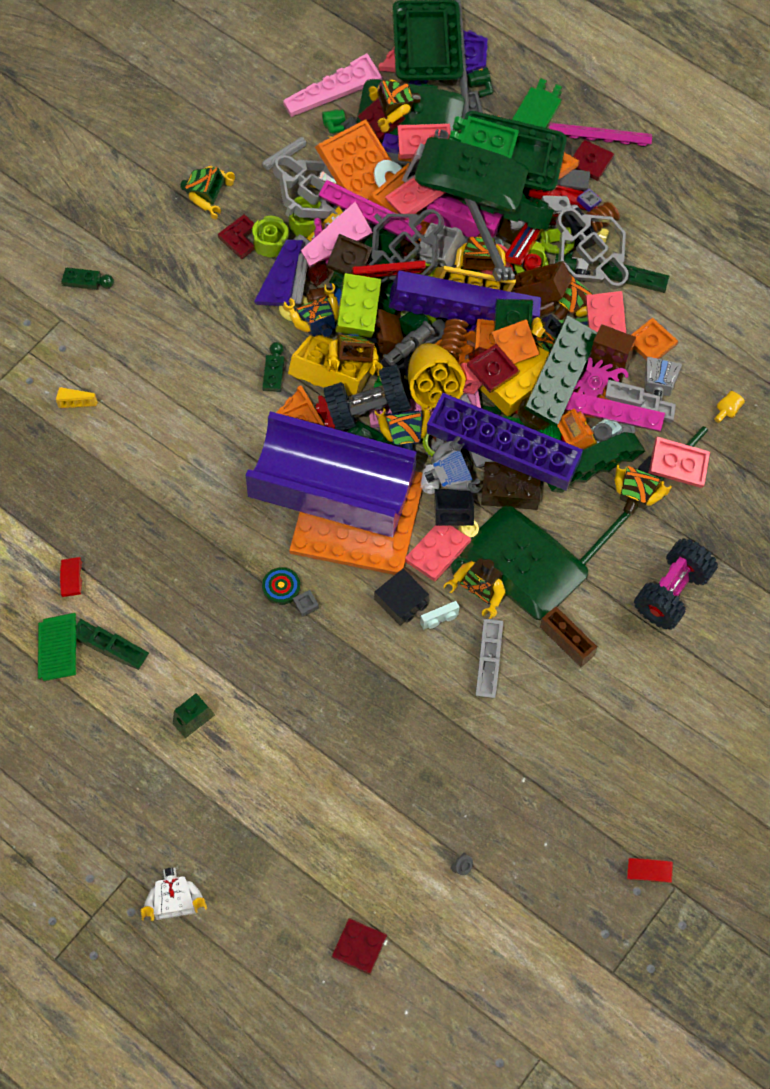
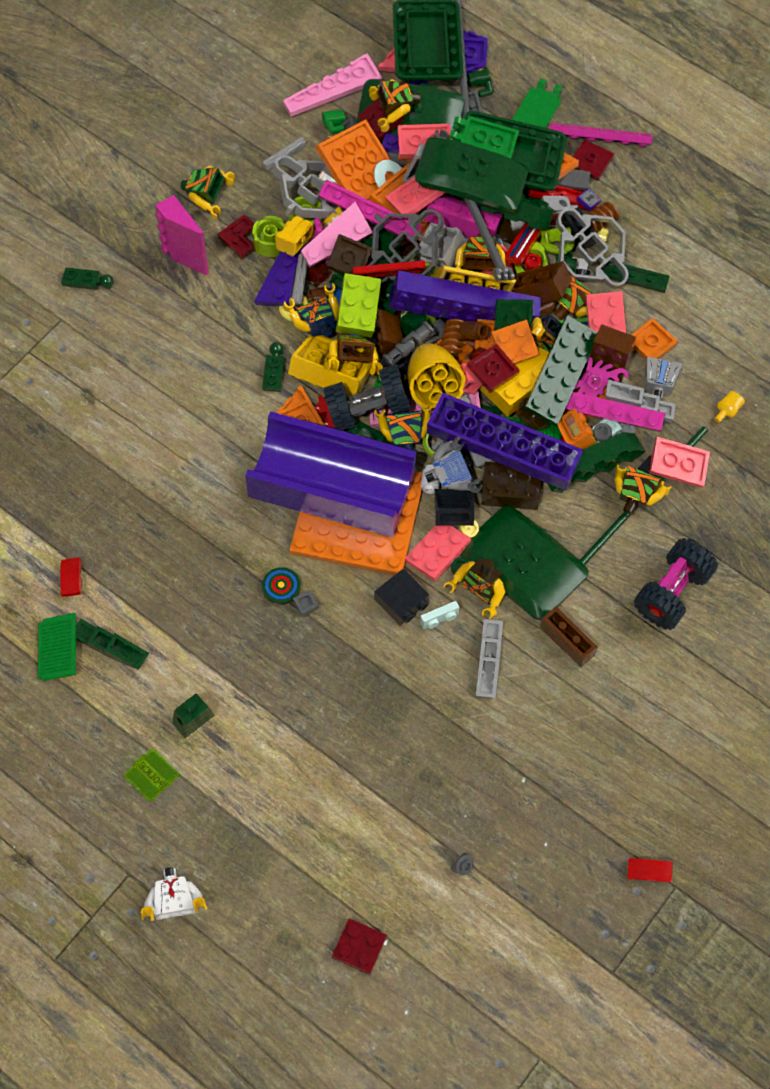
yellow slope [56,387,98,408] -> none
none -> clear neon green piece [123,748,180,803]
none -> dark pink slope [155,195,209,275]
none -> yellow brick [275,216,313,256]
none -> reddish brown brick [460,321,488,340]

